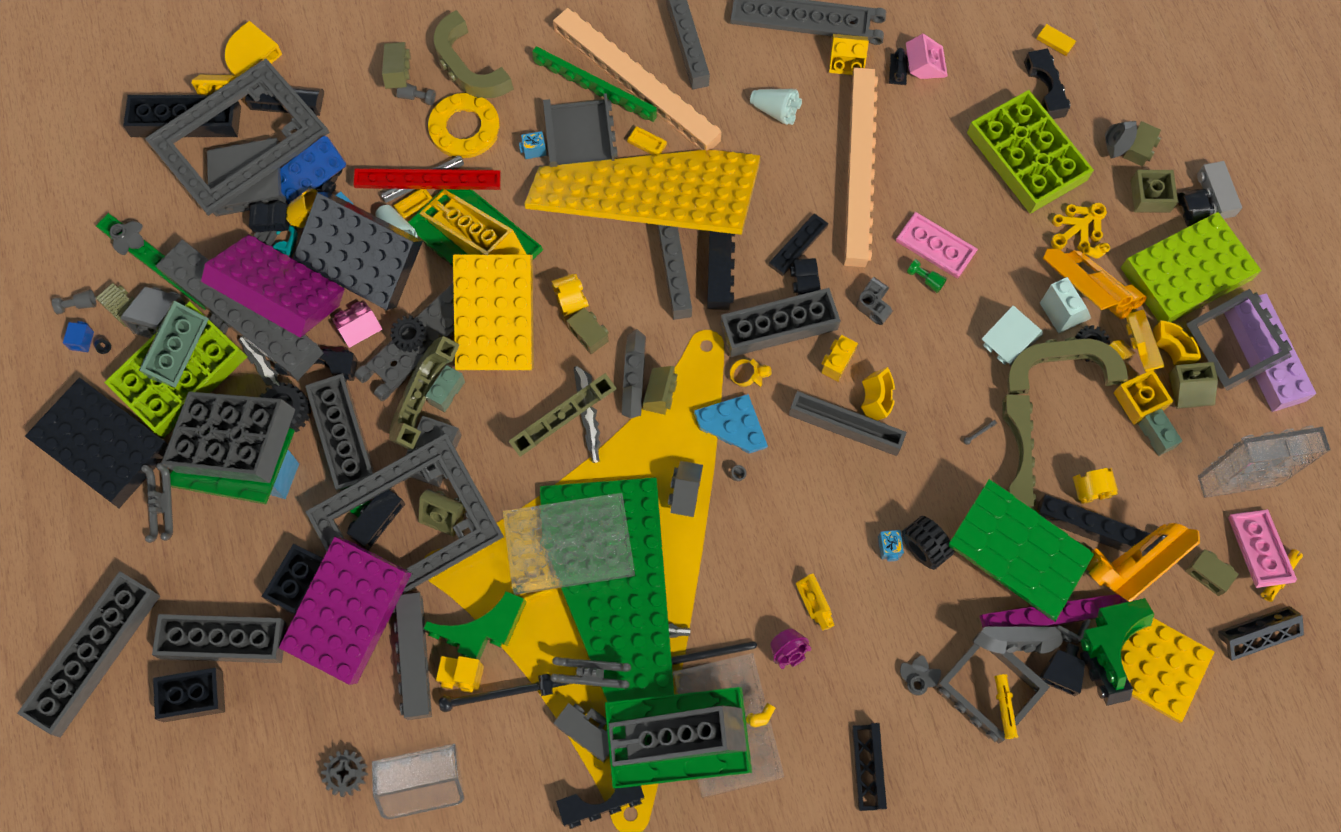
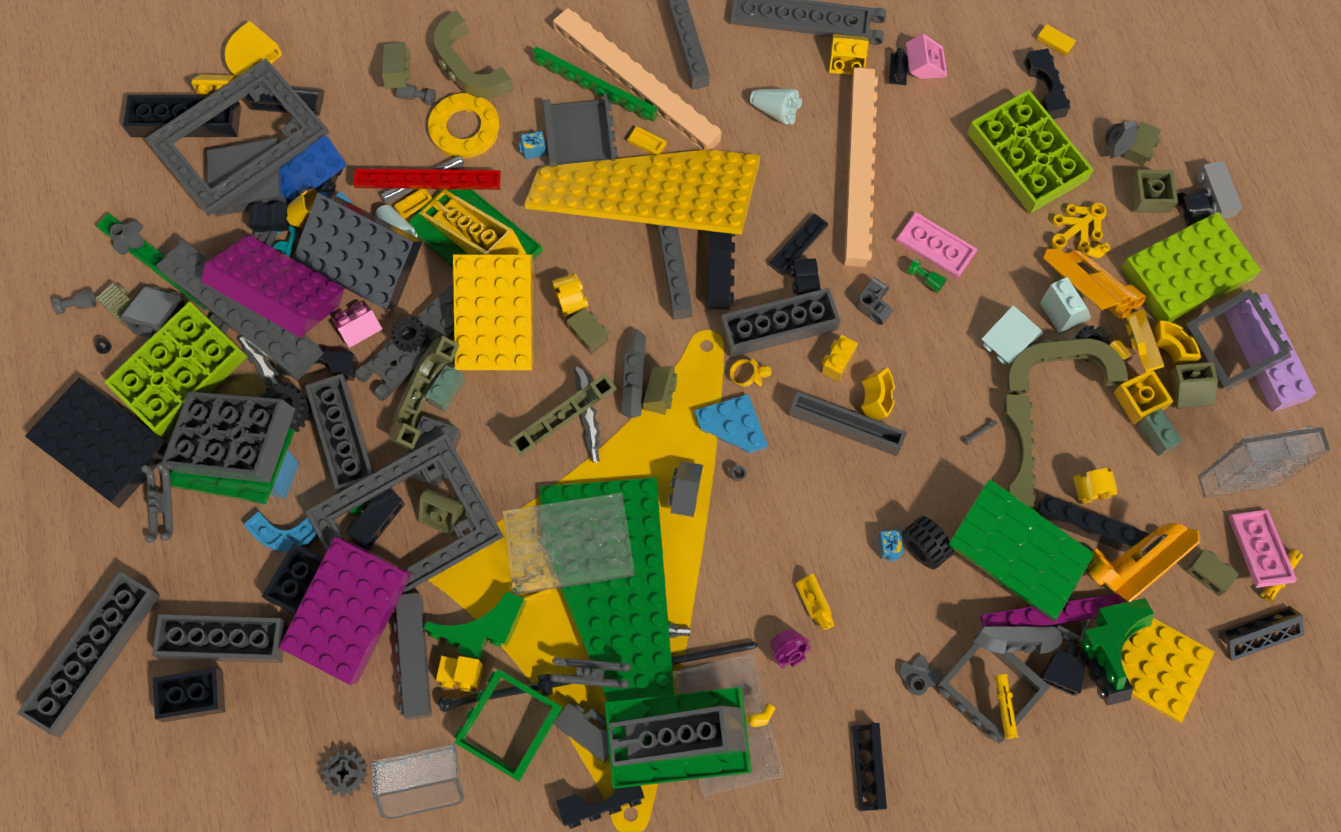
blue brick [63,321,94,352] -> none
sand green slope [139,301,209,388] -> none
none -> dark azure plate [243,511,318,552]
none -> green window [454,669,563,782]

